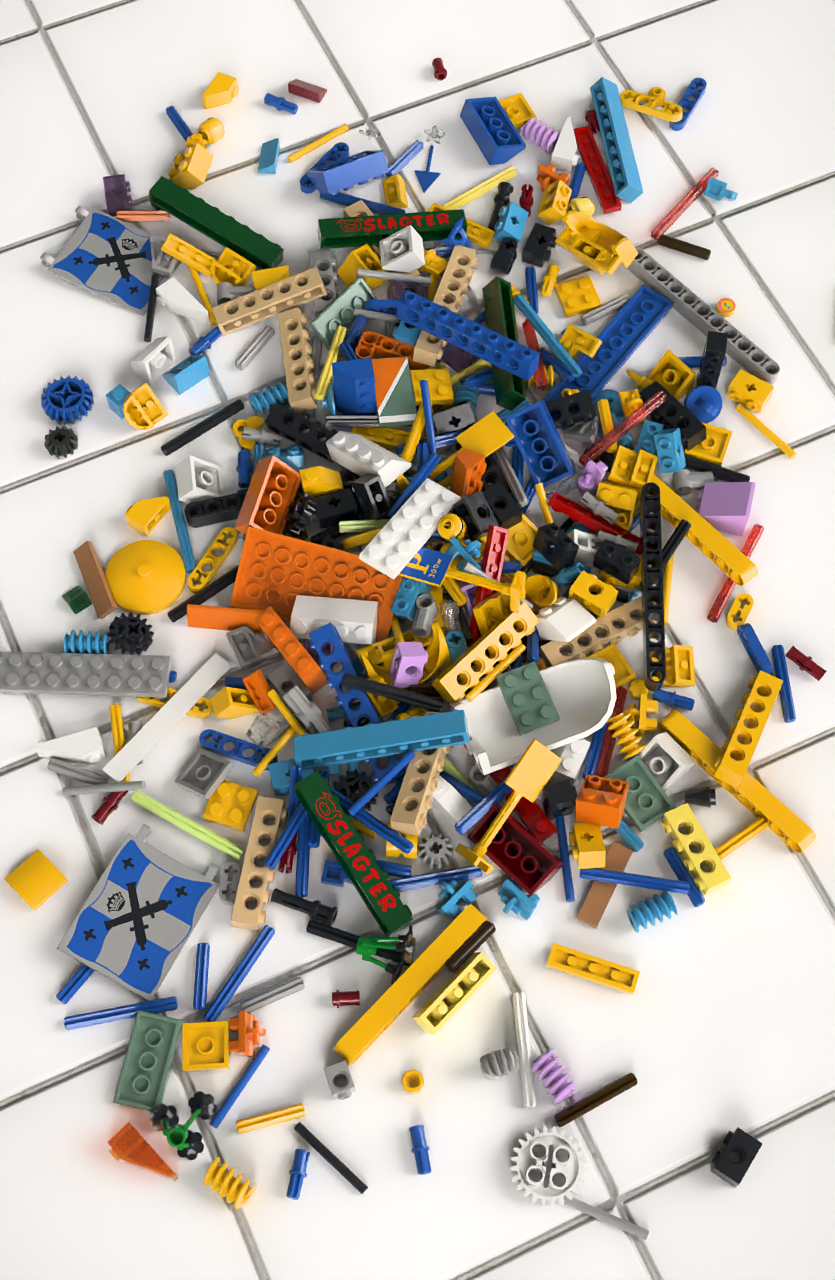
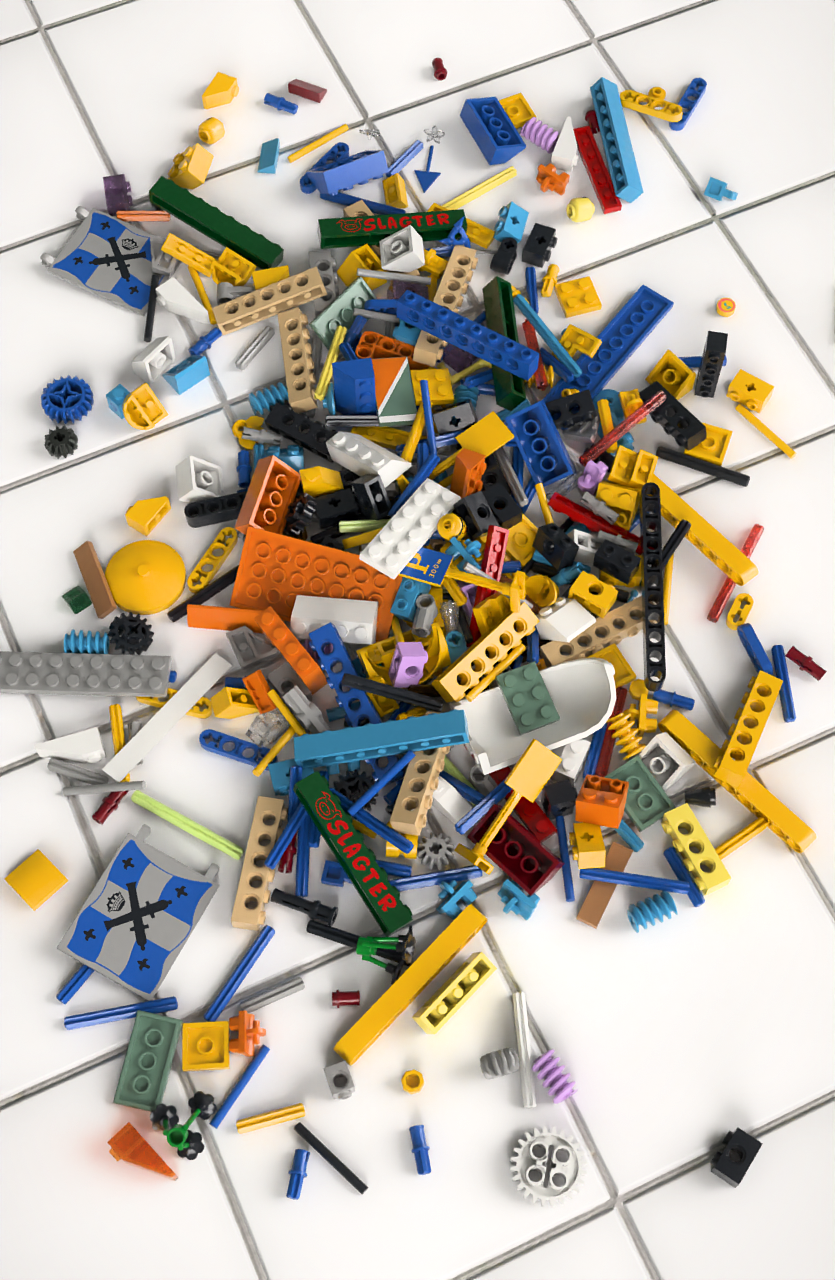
black axle [161,399,244,456] -> none
dark azure axle [163,470,196,573] -> none
blue axle [166,106,194,142] -> none
light grey plate [175,748,234,800] -> none
yellow gear [186,133,207,150] -> none
blue axle [193,943,210,1010] -> none
yellow plate [202,780,259,832] -> none
yellow piece [203,1157,257,1209] -> none
light grey beam [219,862,241,905] -> none
dark brown axle [445,921,496,972] -> none
black pin [488,182,514,231] -> none
dark red pin [519,184,534,217] -> none
yellow brick [537,179,572,225] -> none
yellow plate [546,943,640,995] -> none
dark brown axle [554,1073,638,1127] -> none
yellow piece [555,210,638,276] -> none
light grey bar [556,1196,649,1240] -> none
blue axle [568,163,586,204] -> none
light grey axle [581,294,631,325] -> none
yellow bar [626,369,654,391] -> none
light grey beam [627,247,780,385] -> none
dark azure brick [635,420,663,455] -> none
clear red axle [650,168,719,240] -> none
yellow slope [650,644,695,687] -> none
dark azure brick [654,428,686,474] -> none
dark brown axle [658,234,711,260] -> none
light grey piece [672,469,714,495] -> none
blue tile [684,385,722,424] -> none
lavender slope [695,482,756,536] -> none

